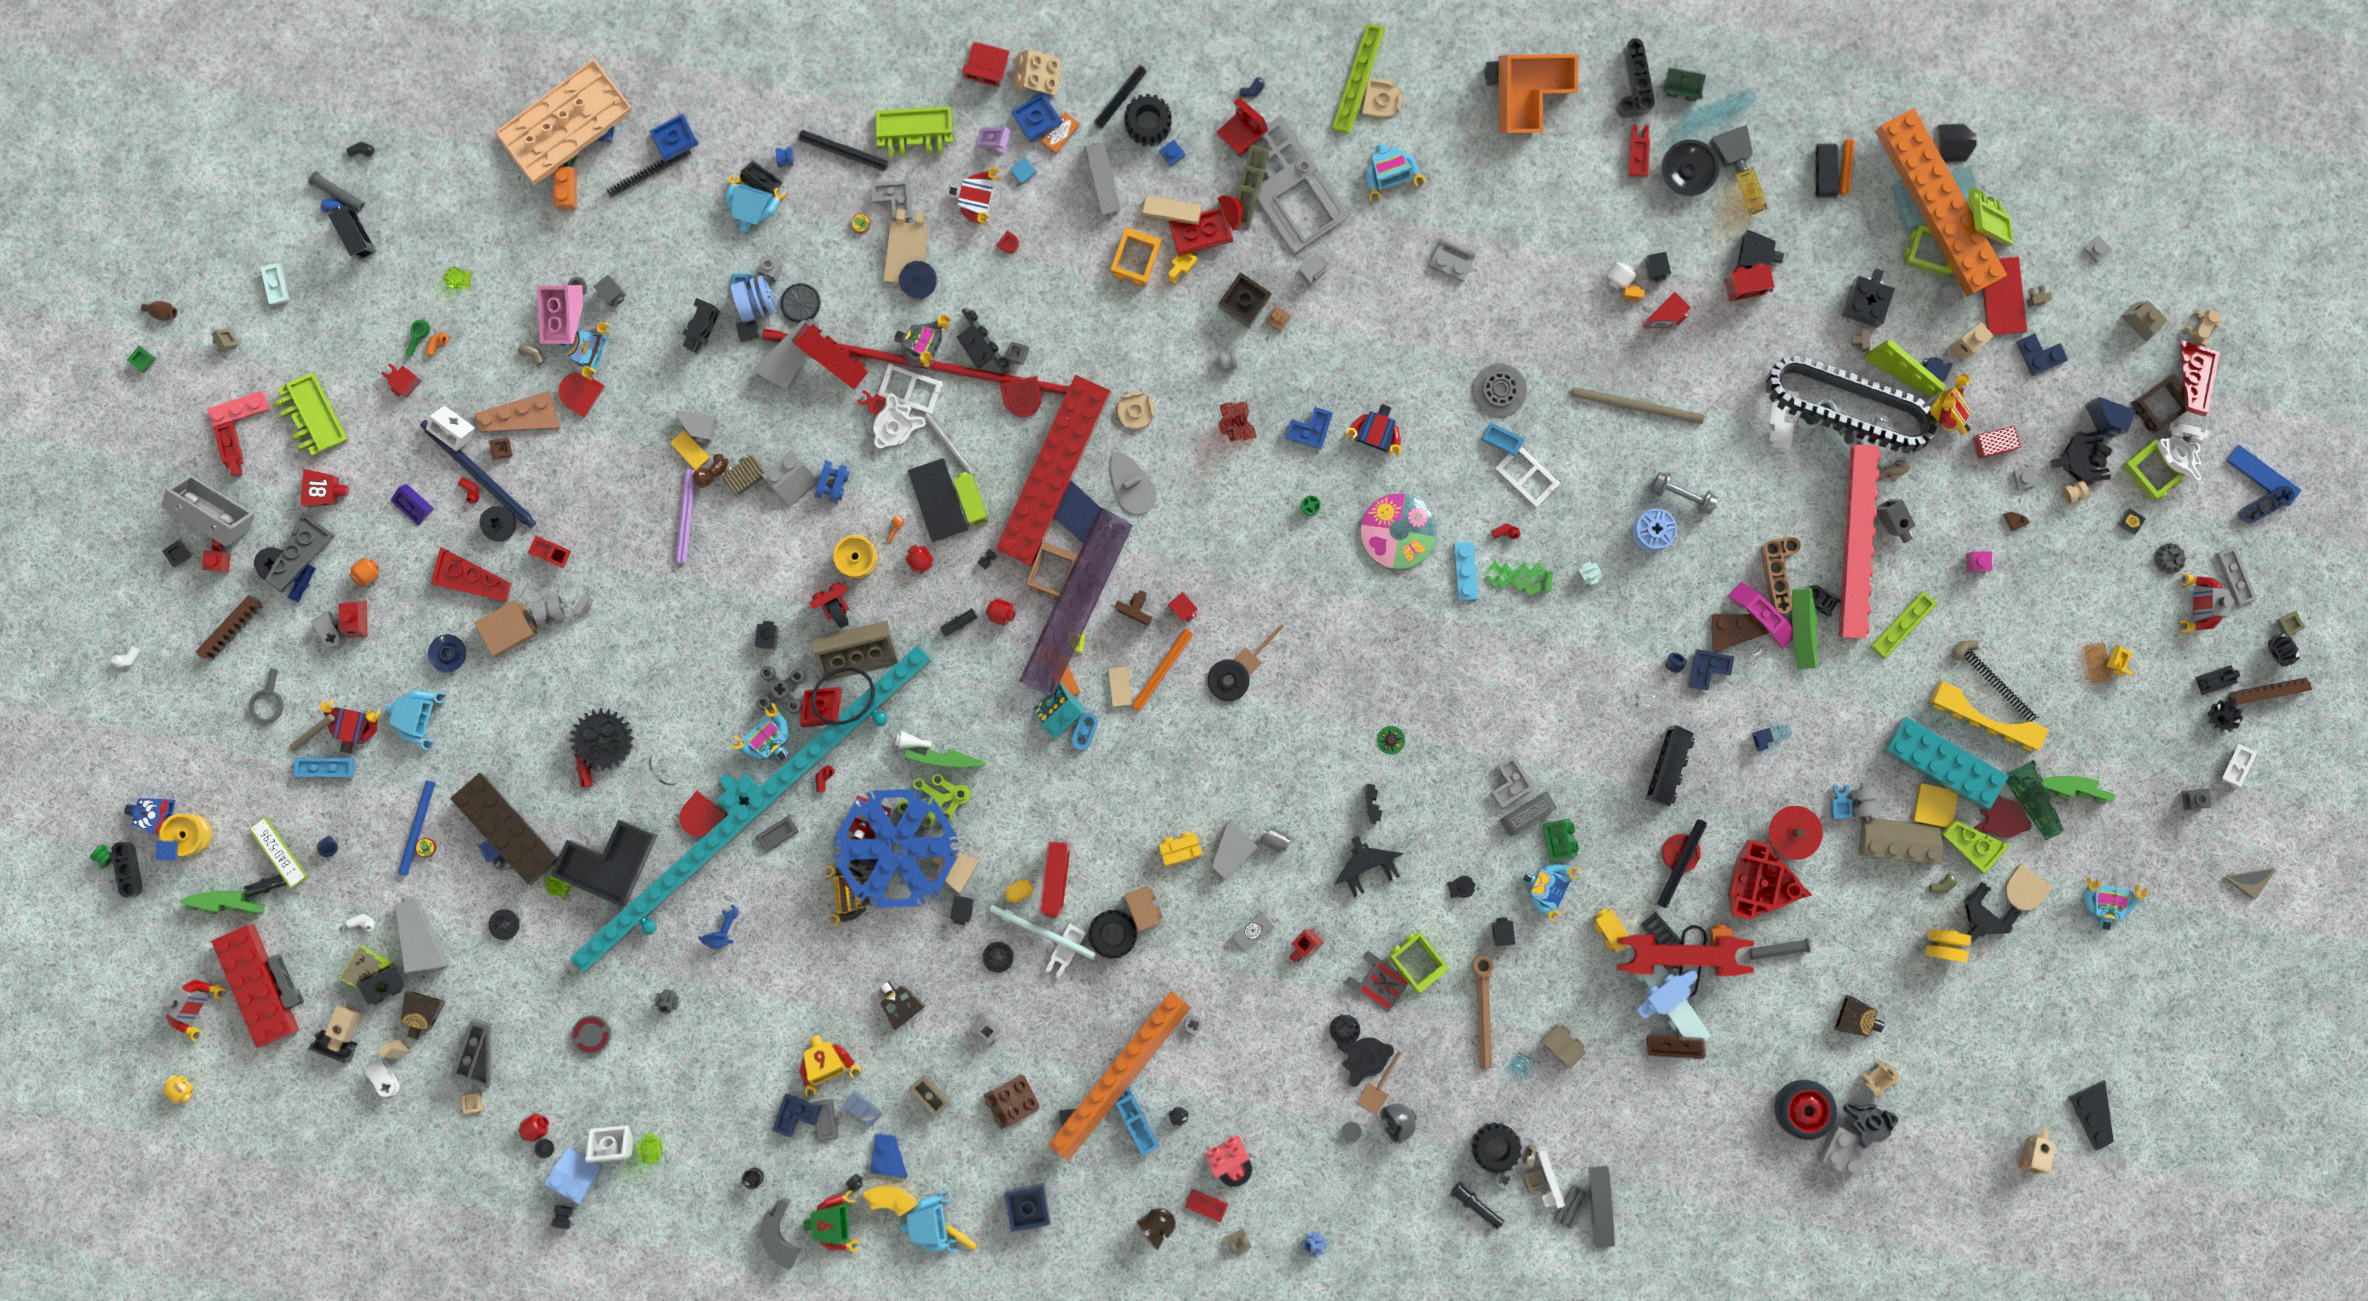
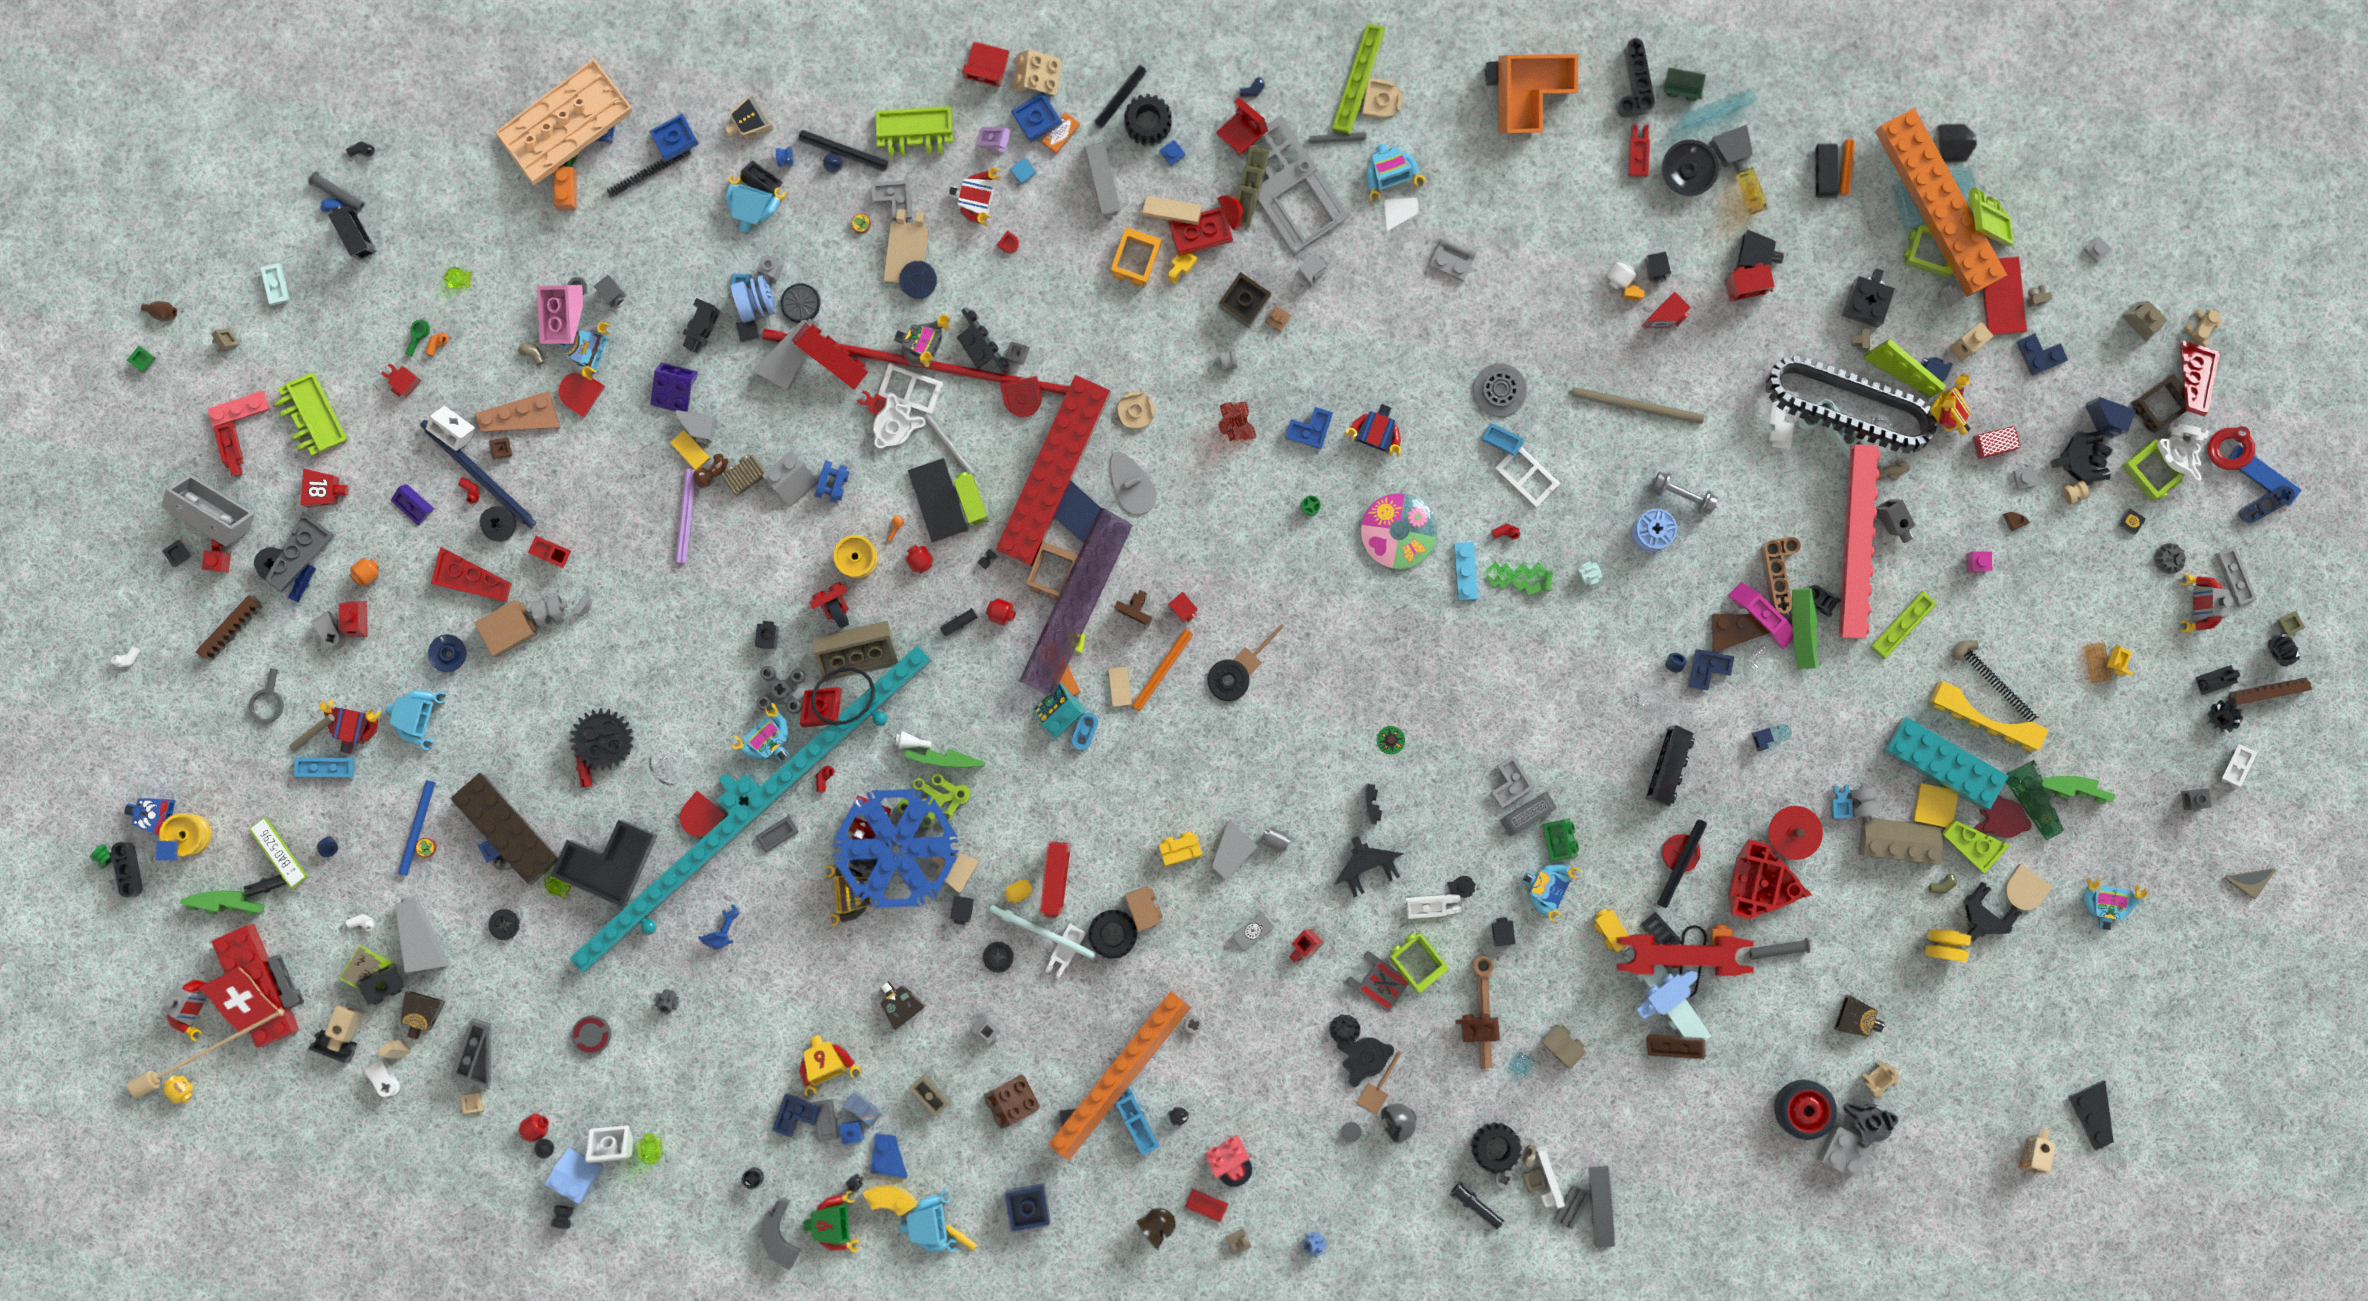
none -> flag [127,967,284,1098]
none -> dark purple bracket [650,362,698,412]
none -> torso [725,94,773,140]
none -> dark blue tile [823,153,843,173]
none -> blue brick [839,1120,864,1145]
none -> dark grey bar [1309,132,1366,143]
none -> white sticker [1385,198,1419,230]
none -> white hinge [1406,894,1461,919]
none -> copper bracket [1455,1014,1500,1042]
none -> red piece [2207,426,2255,470]

